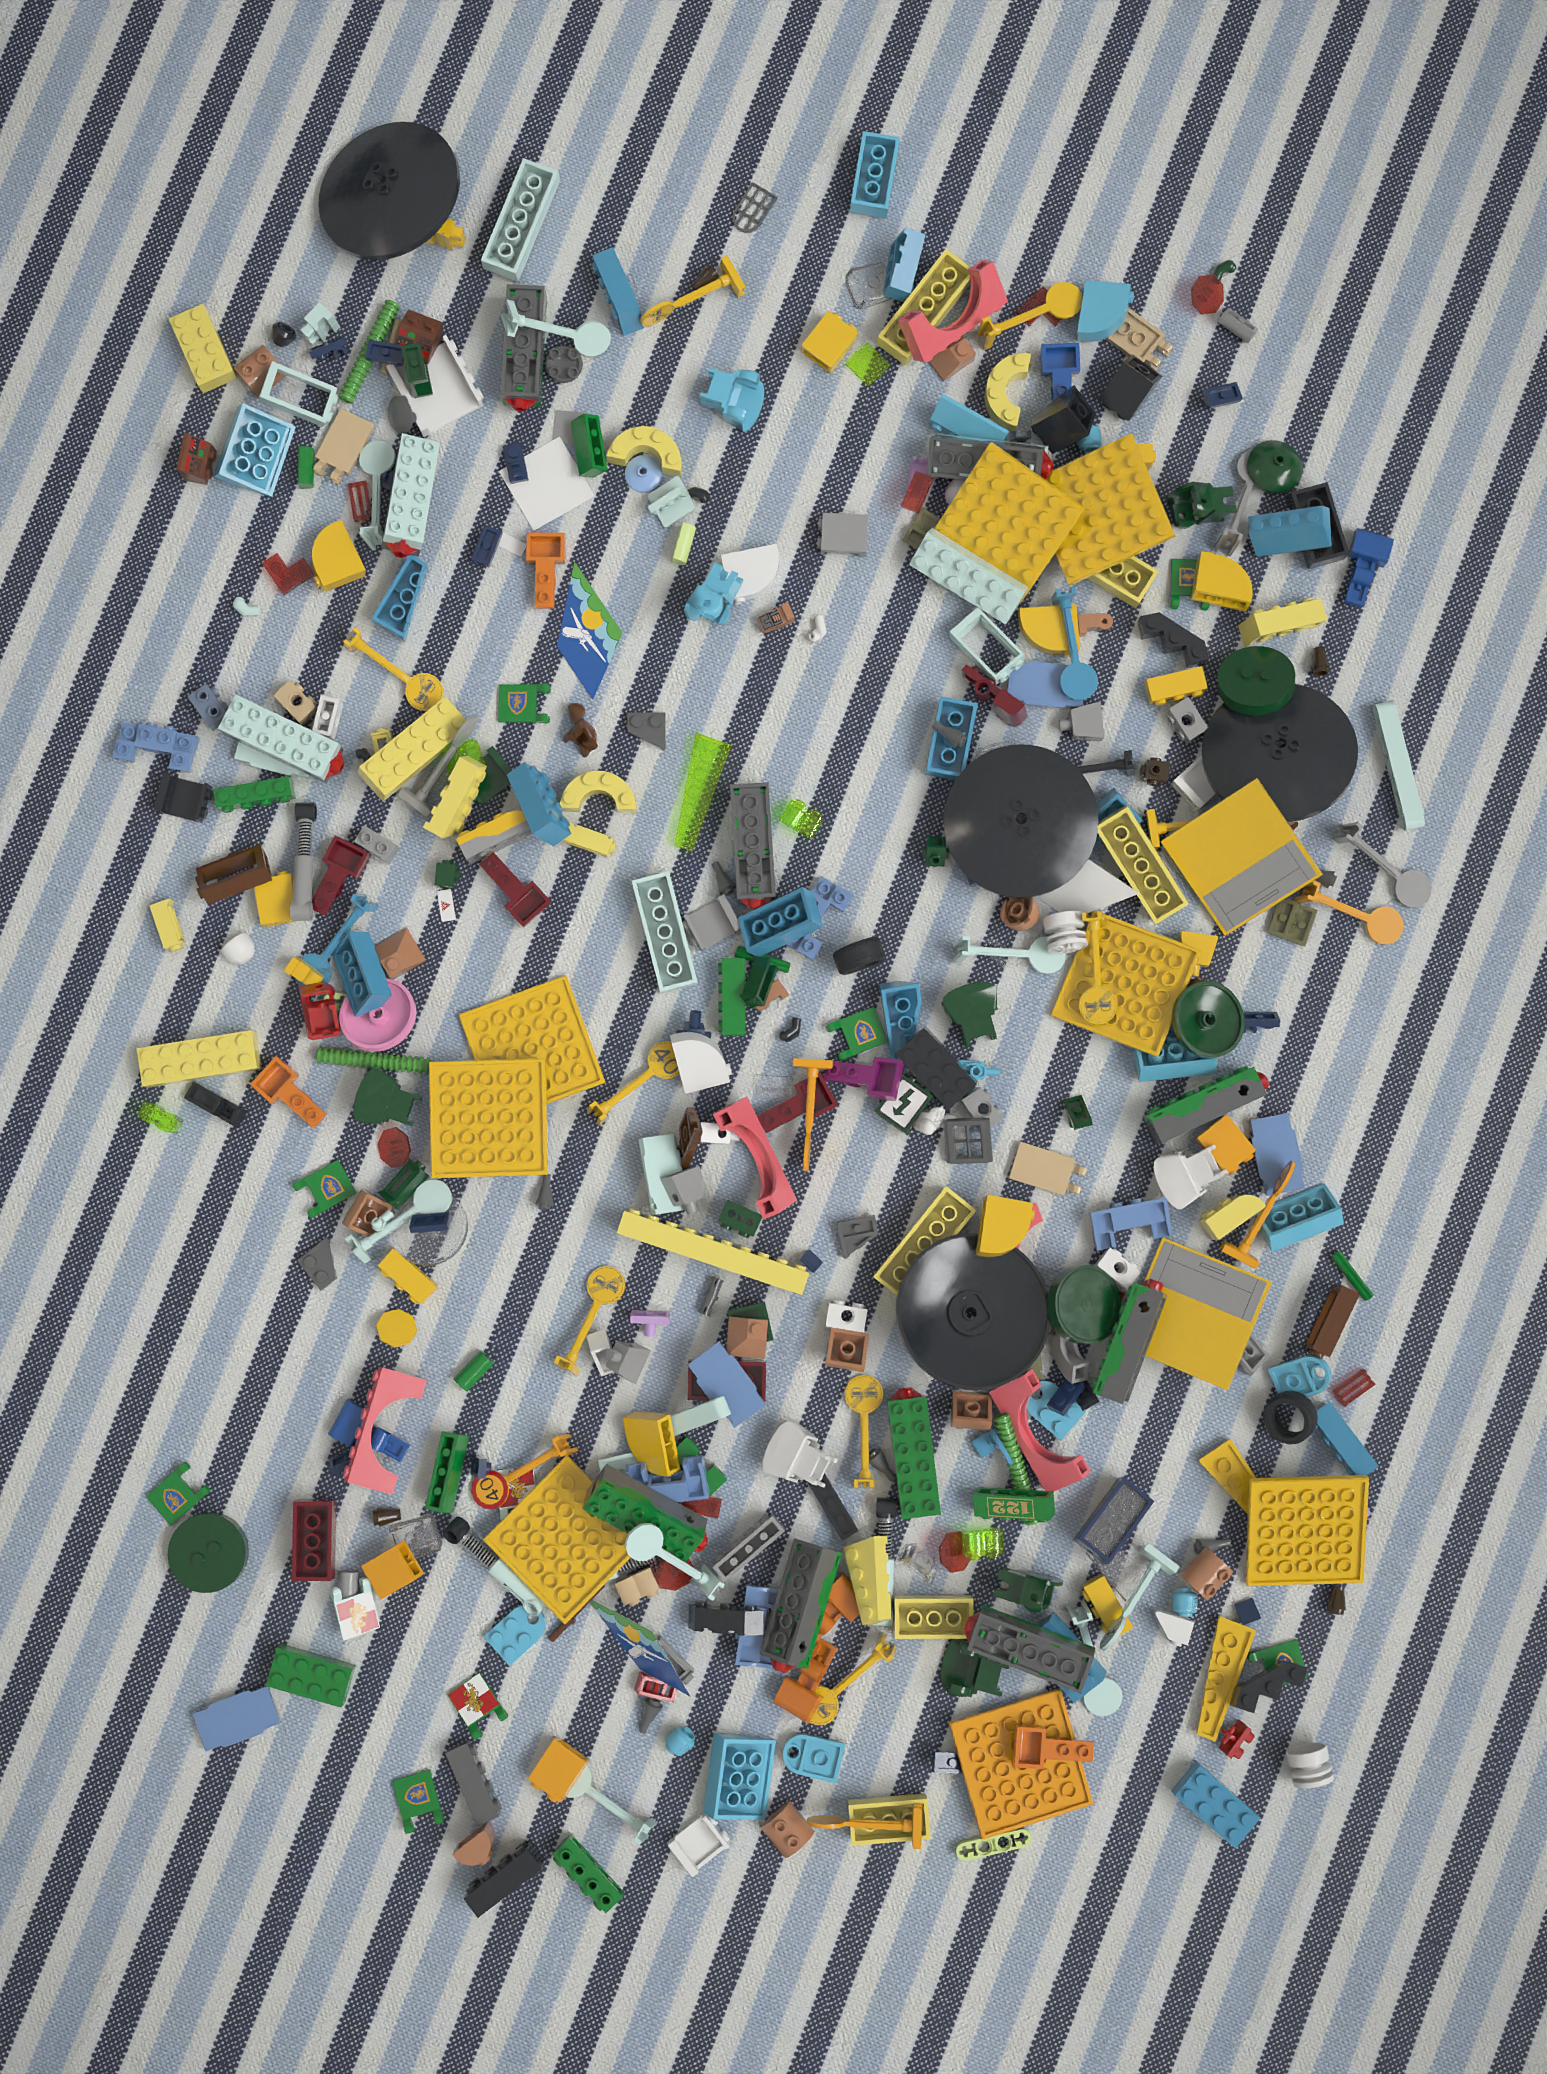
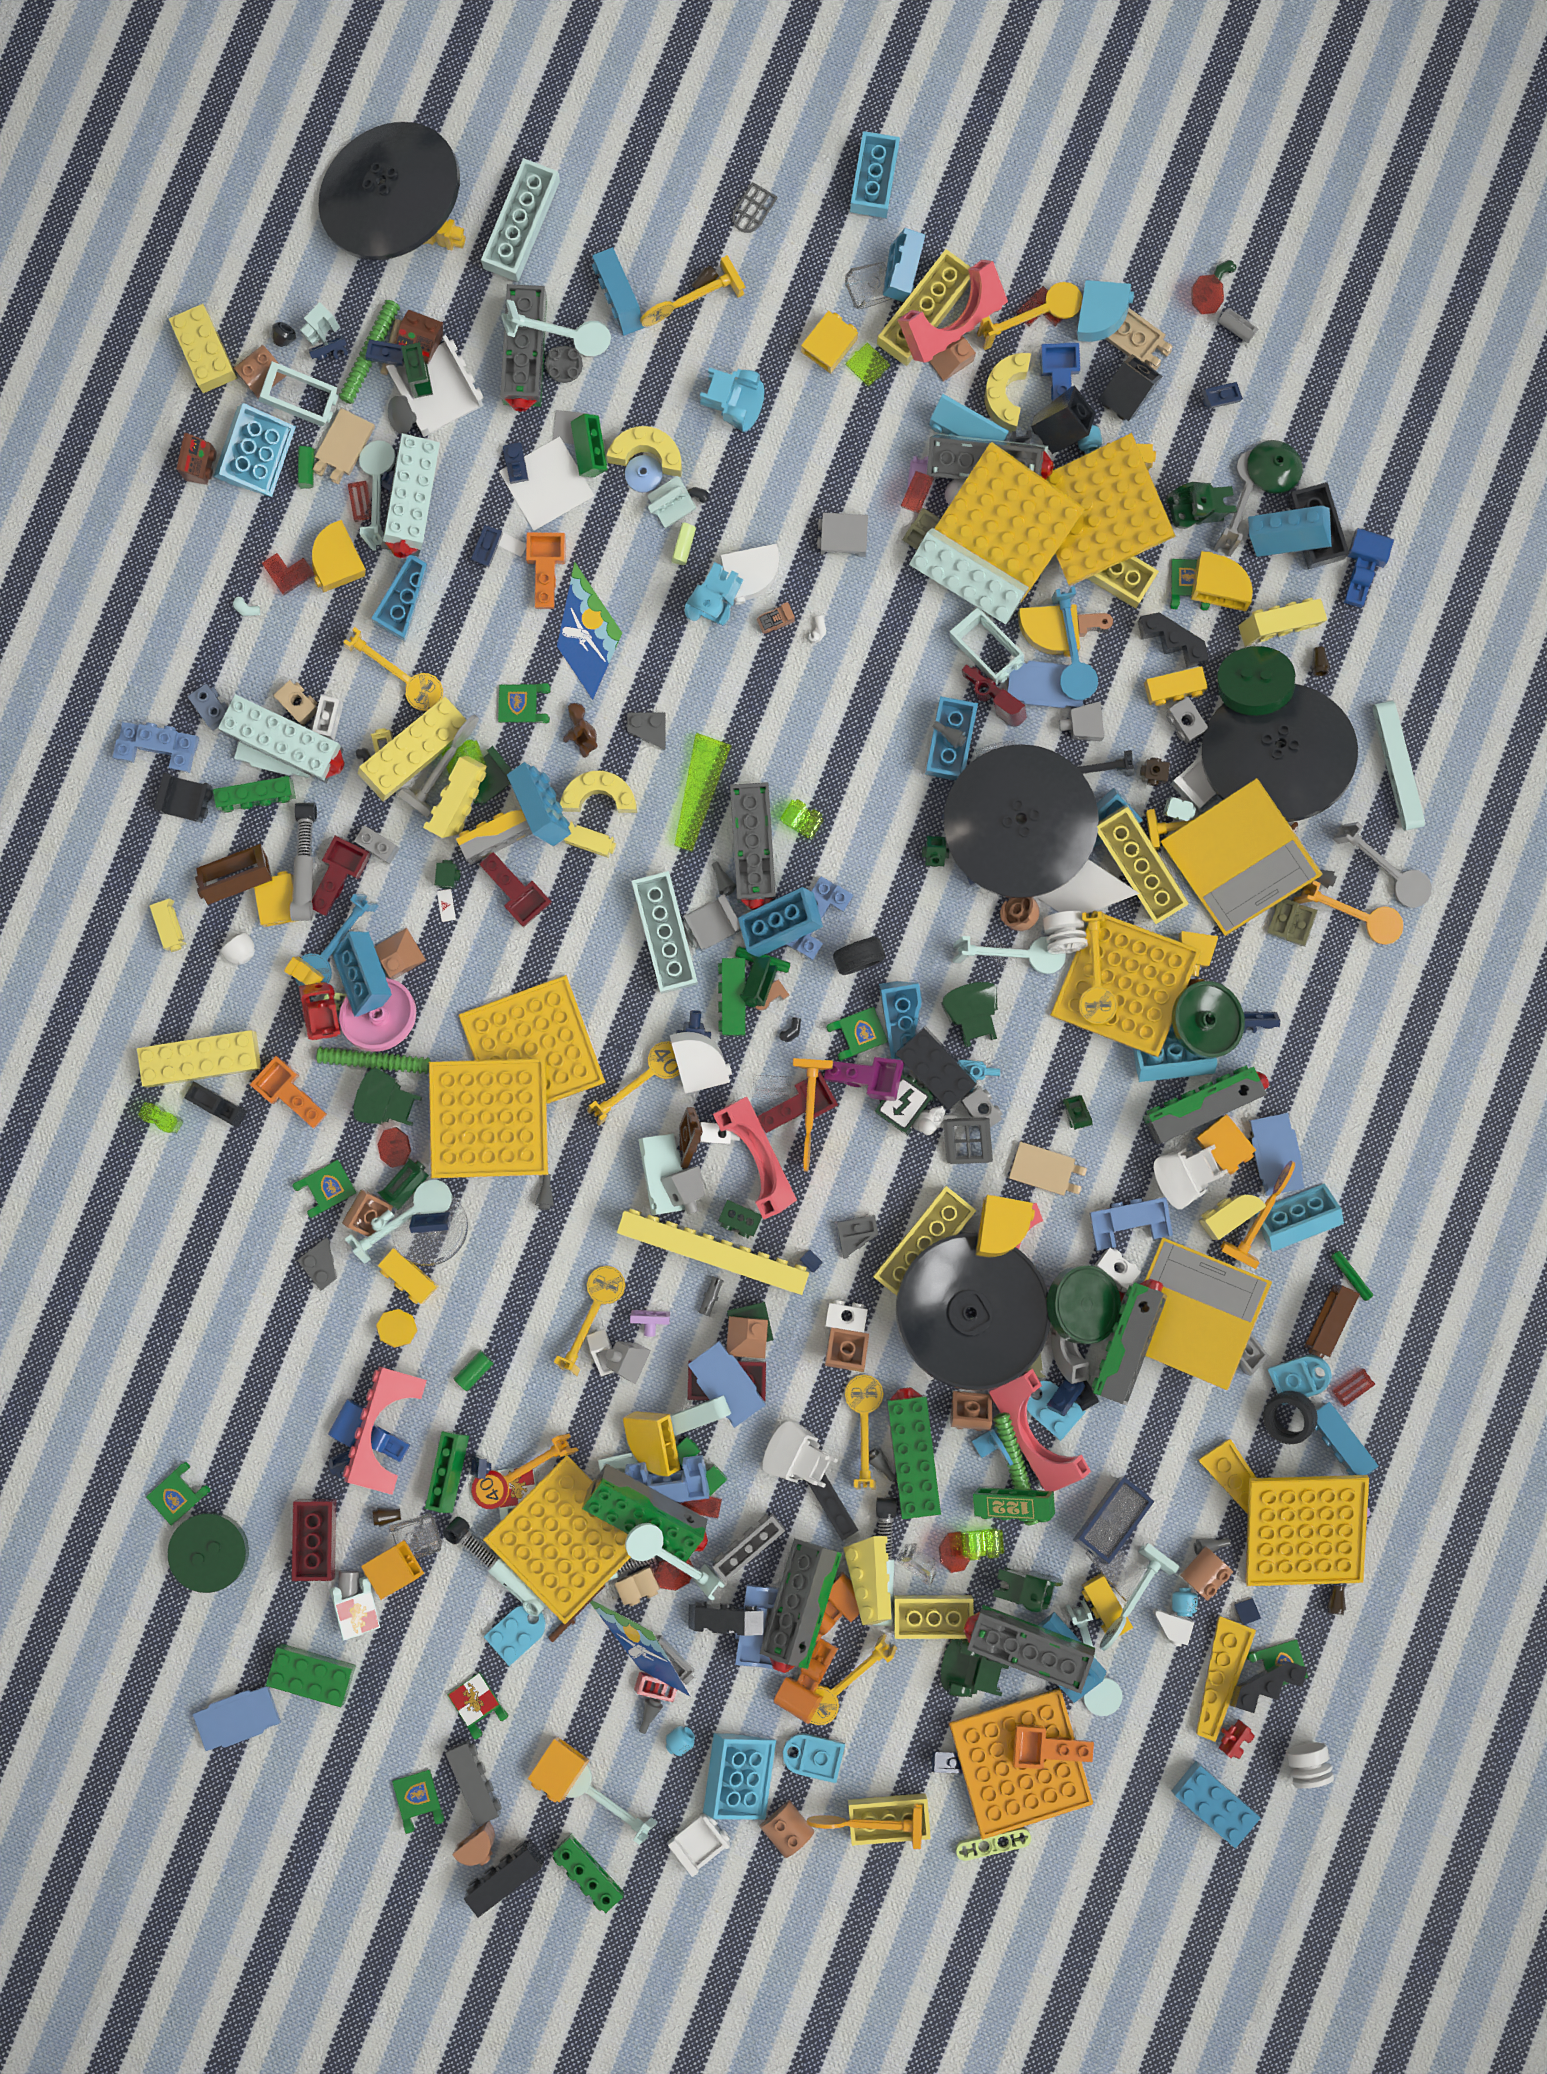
none -> light aqua brick [1163,797,1196,821]

